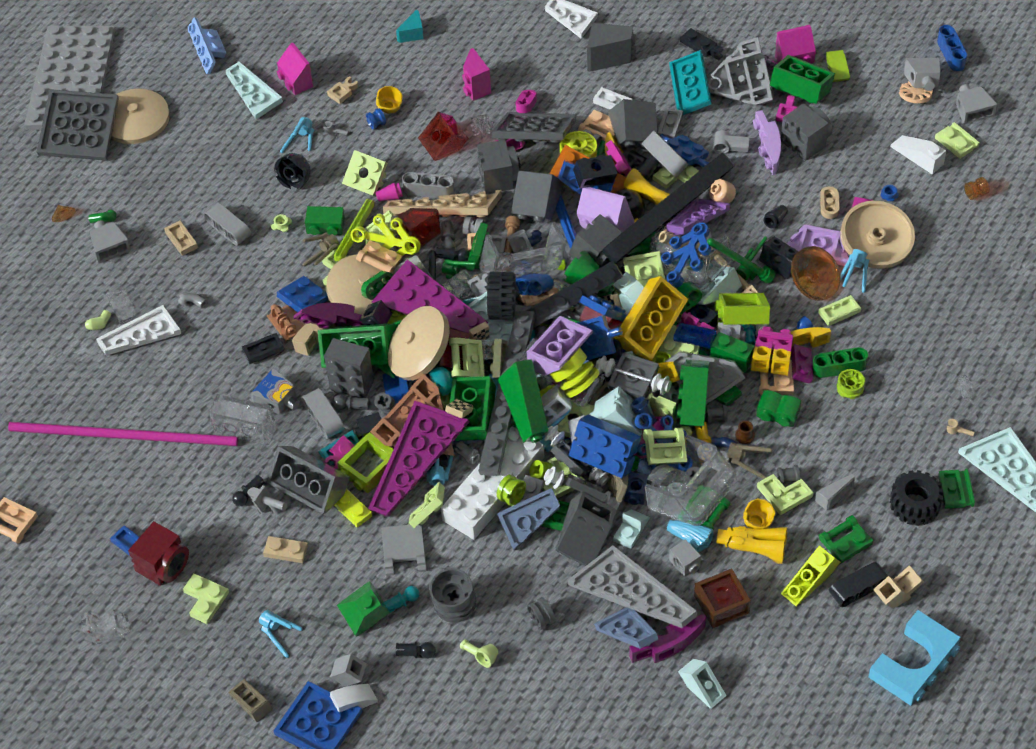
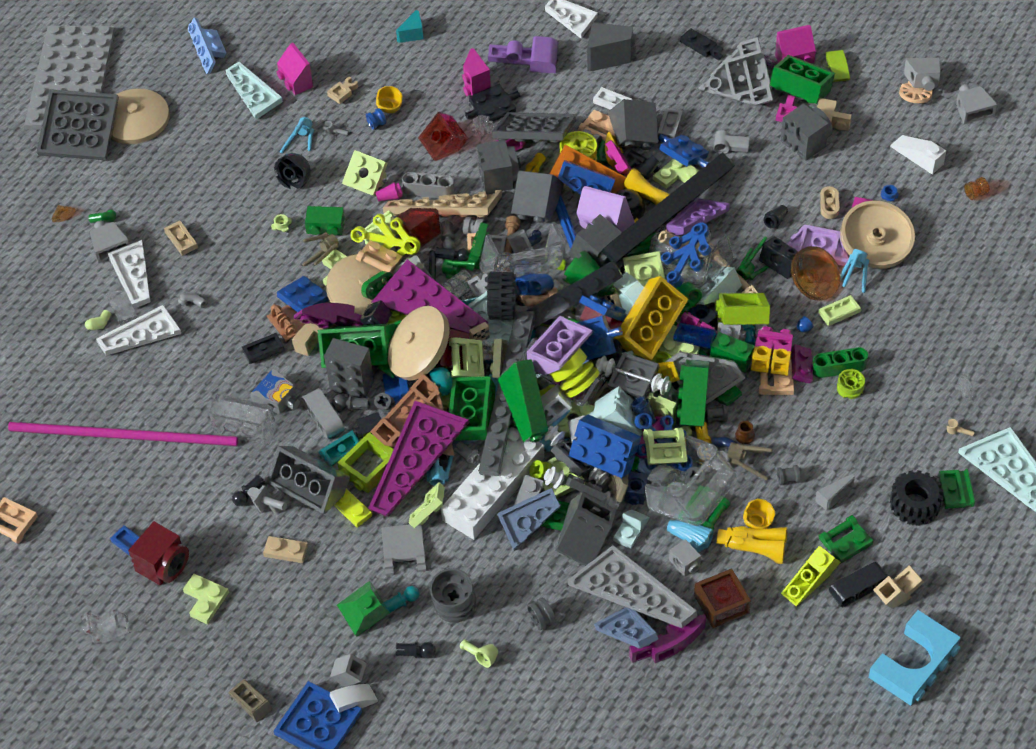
light grey beam [204,203,251,246] -> none
medium azure plant [259,610,303,658] -> none
dark pink plate [323,435,355,469] -> none
lime axle [334,198,375,261] -> none
tan tile [445,399,473,418] -> none
lime wheel [496,474,526,506] -> none
dark pink beam [516,90,537,113] -> none
black brick [573,155,618,188] -> none
light grey beam [641,131,689,178] -> none
teal tile [669,50,712,115] -> none
light aqua slope [678,659,726,709] -> none
green piece [707,238,775,284] -> none
light nougat head [709,179,736,203] -> none
lavender slope [753,110,781,175] -> none
green brick [756,390,801,427] -> none
yellowish green plate [757,474,813,515] -> none
yellow slope [791,327,831,348] -> none
yellowish green plate [935,122,980,159] -> none
blue beam [937,25,967,71] -> none
none -> white wing [108,240,151,309]
none -> black plate [465,84,520,125]
none -> medium lavender plate [488,36,558,73]
none -> yellow pin [525,153,546,173]
none -> tan brick [817,98,852,131]

